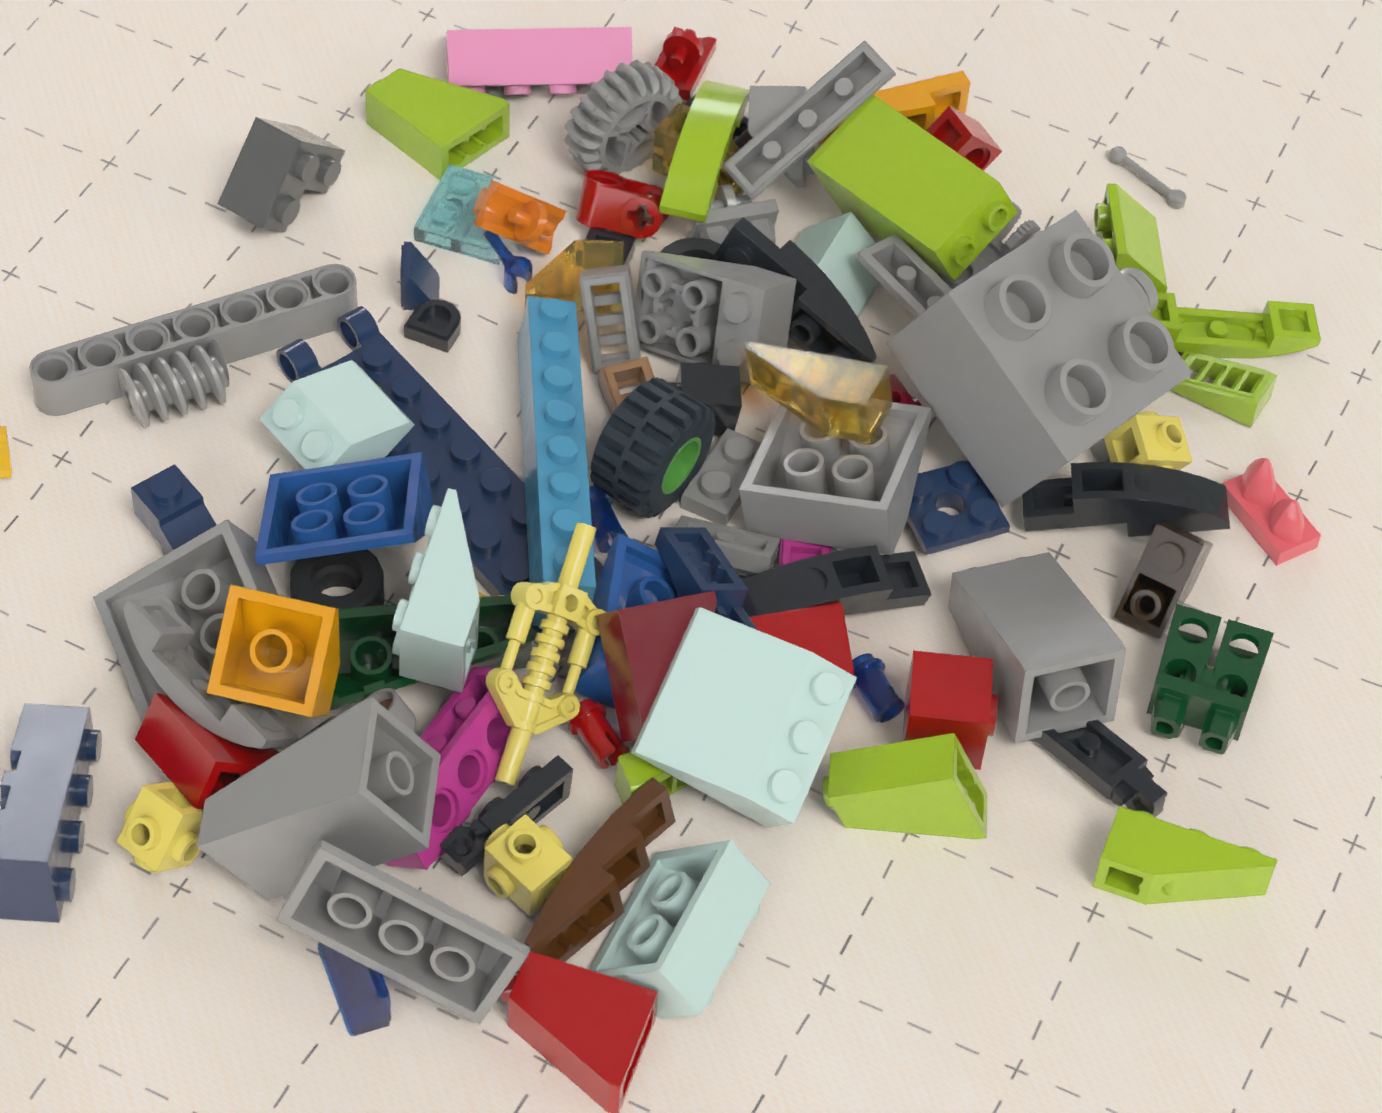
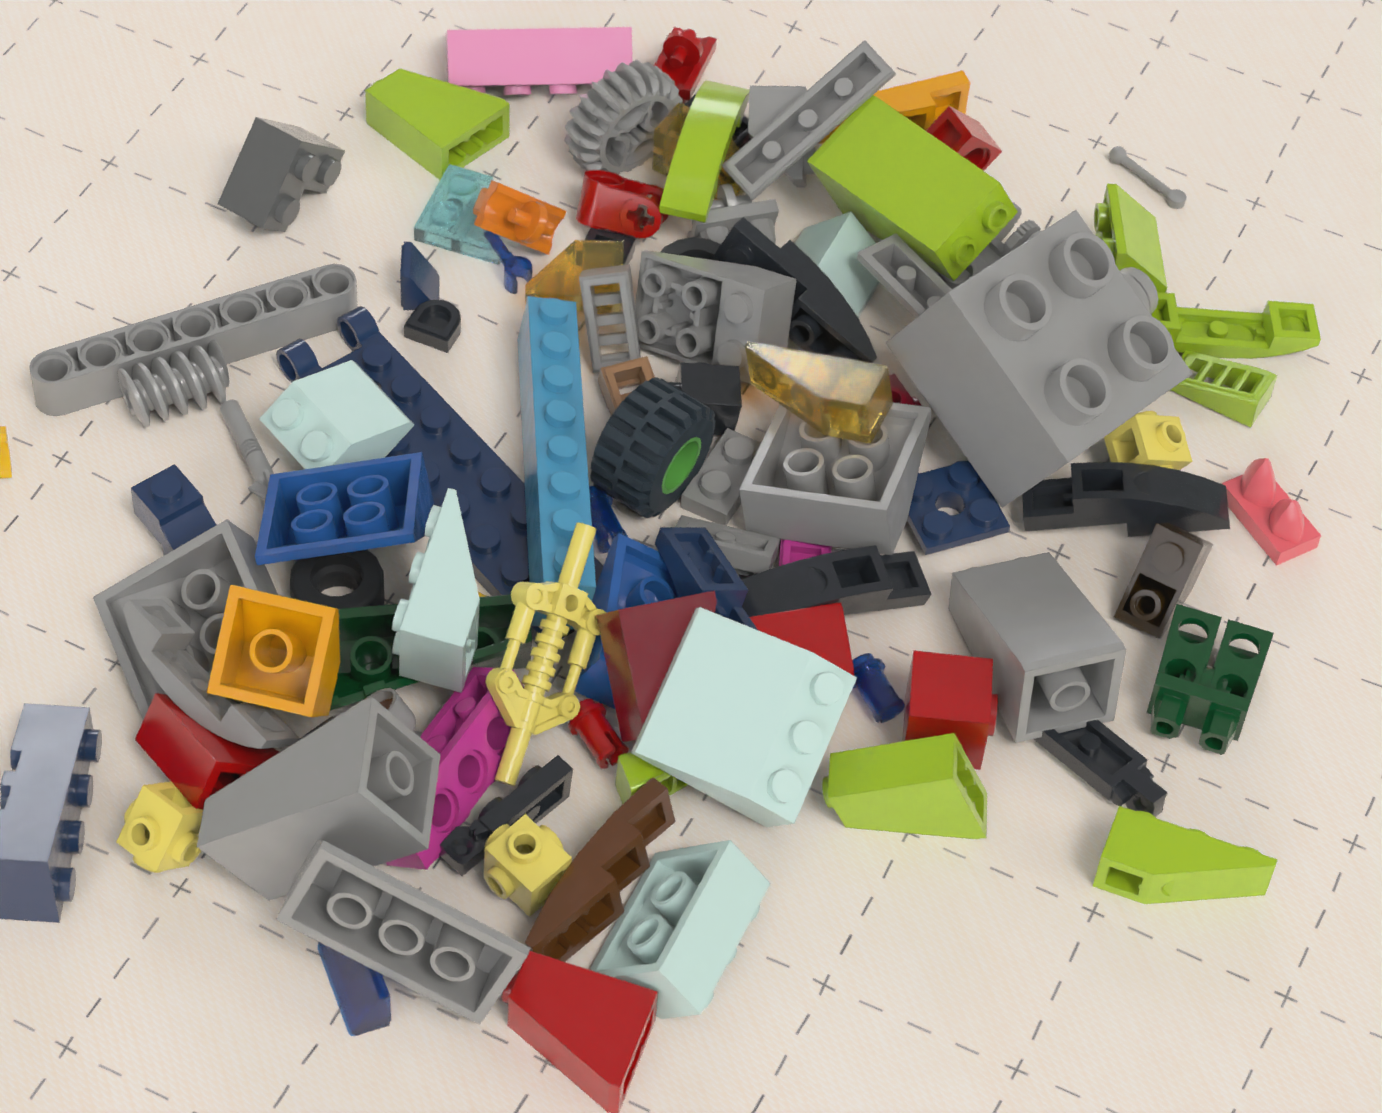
none -> light grey piece [220,400,274,499]

